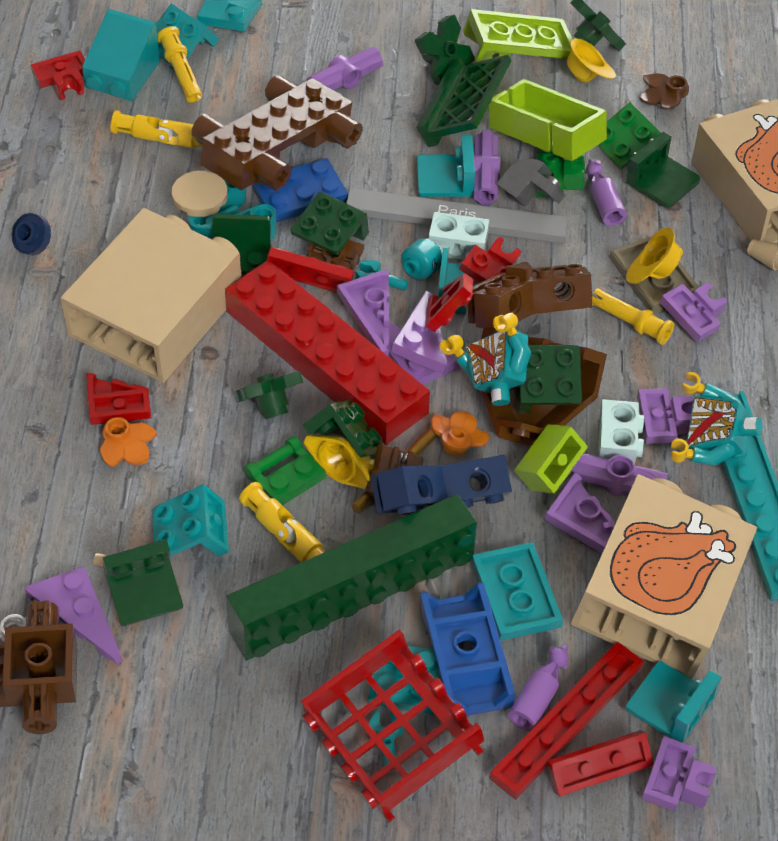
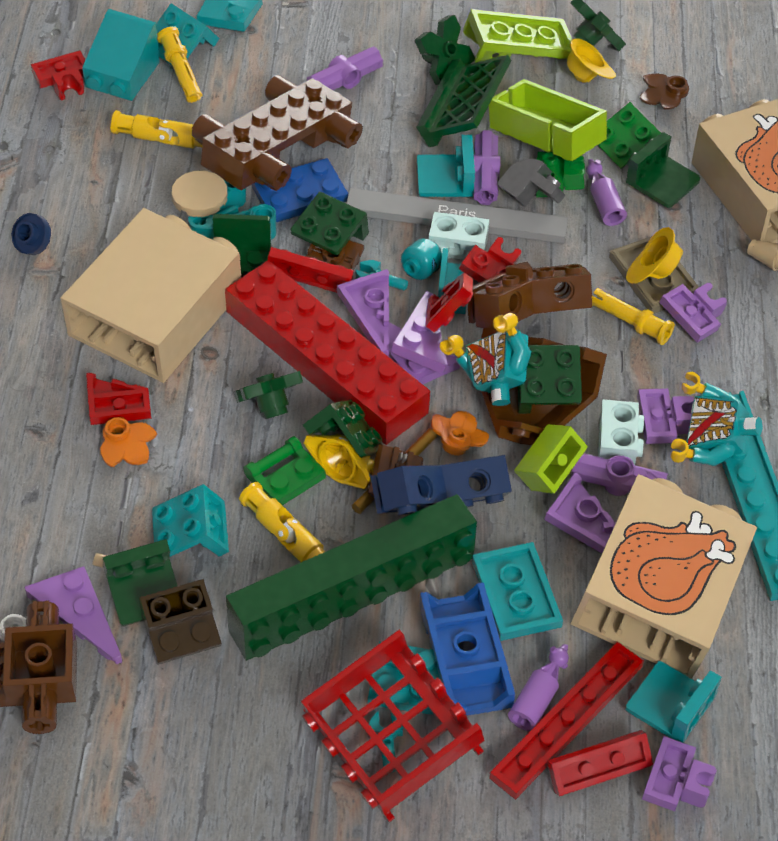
none -> dark brown brick [139,579,222,665]

